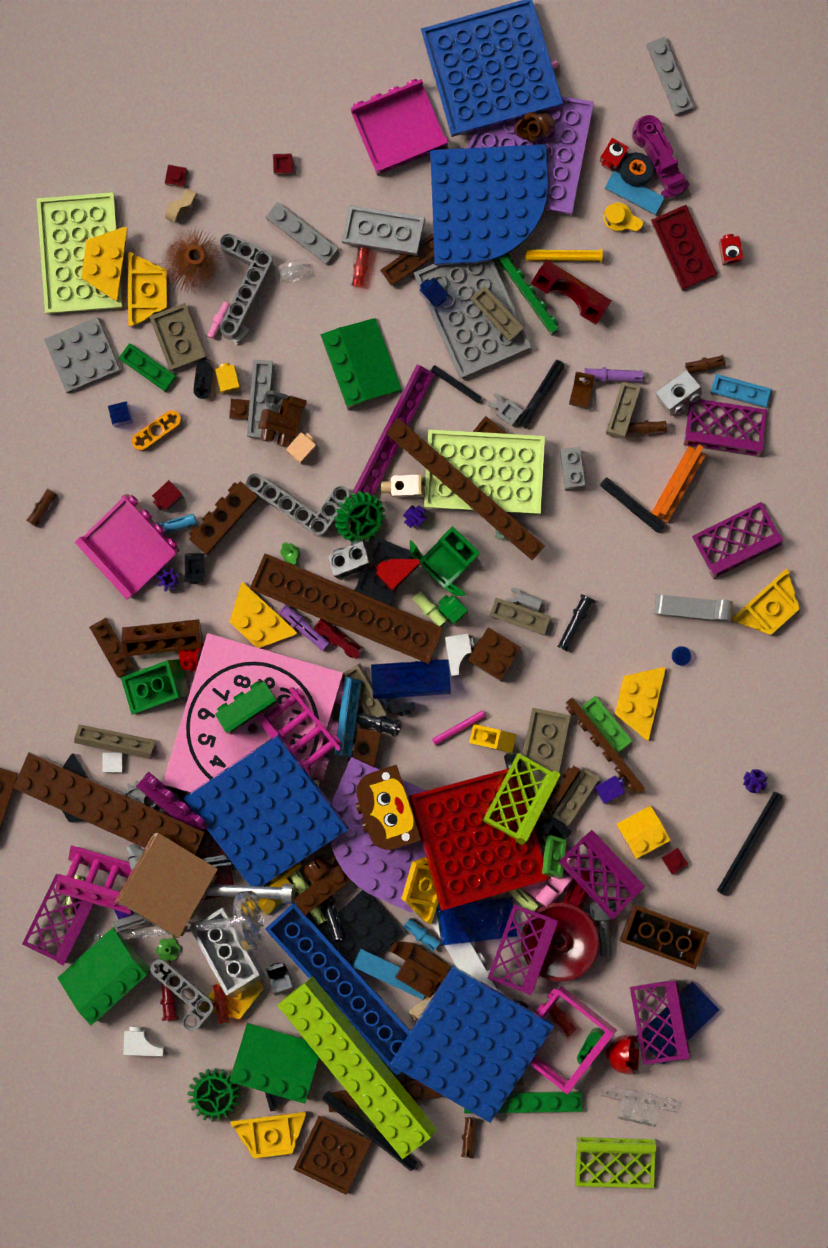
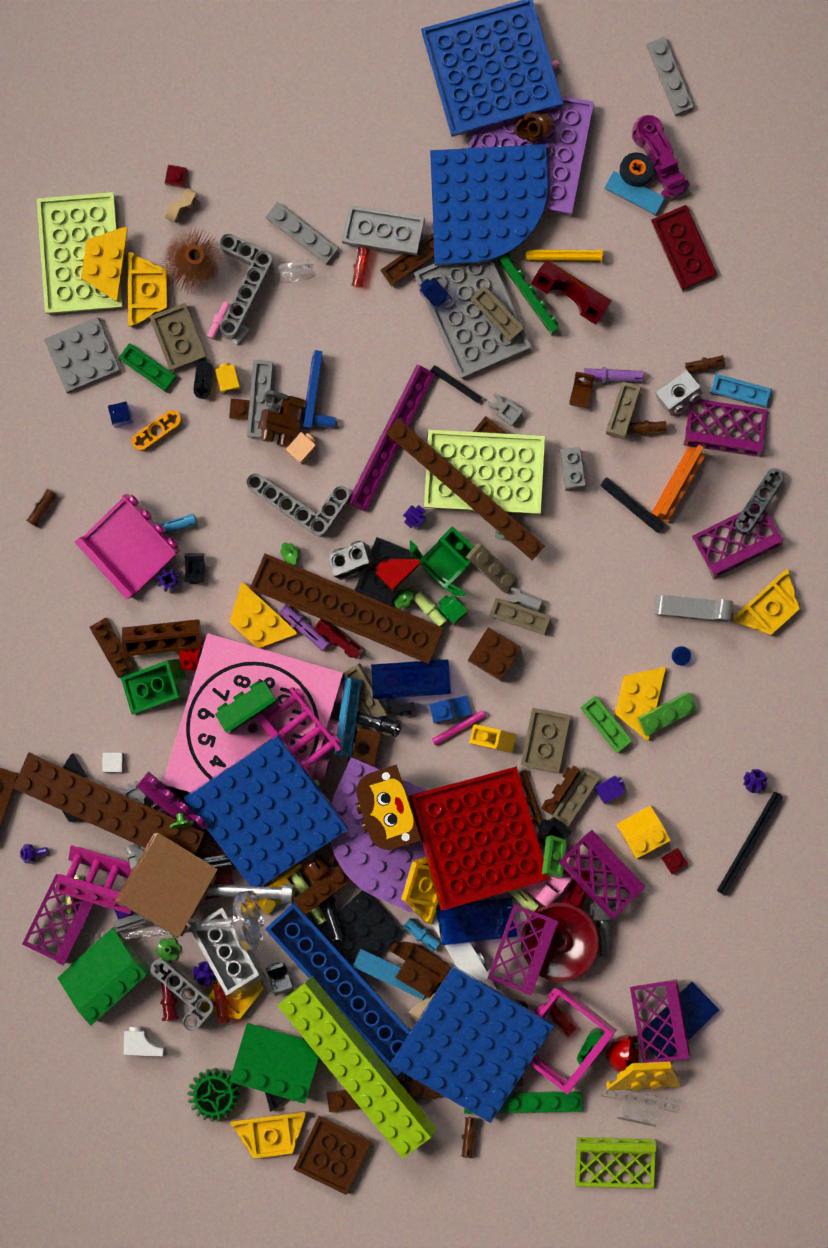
dark tan plate [74,724,155,759] -> none
dark red brick [152,480,183,512] -> none
reddish brown brick [189,481,258,556] -> none
dark red plate [273,153,293,175] -> none
green slope [320,318,402,410] -> none
black axle [322,1091,417,1171] -> none
green gear [334,491,386,543] -> none
dark pink panel [350,79,448,175] -> none
torso [381,475,426,498] -> none
white arch [445,634,474,677] -> none
lime fence [483,753,561,845] -> none
black piece [504,752,521,770] -> none
black axle [518,360,565,429] -> none
black pin [557,594,596,652] -> none
reddish brown plate [565,697,646,794] -> none
red brick [599,138,629,171] -> none
yellow piece [603,202,643,232] -> none
reddish brown brick [619,904,709,969] -> none
red brick [718,234,743,265] -> none
none -> dark purple plate [20,844,49,863]
none -> bright green plant [170,813,194,829]
none -> dark purple gear [193,961,216,986]
none -> blue piece [302,350,336,430]
none -> bright green plant [393,588,415,609]
none -> blue arch [429,695,471,723]
none -> dark tan plate [466,543,518,594]
none -> yellow wing [606,1061,680,1091]
none -> bright green plate [637,692,697,736]
none -> black beam [735,468,784,535]

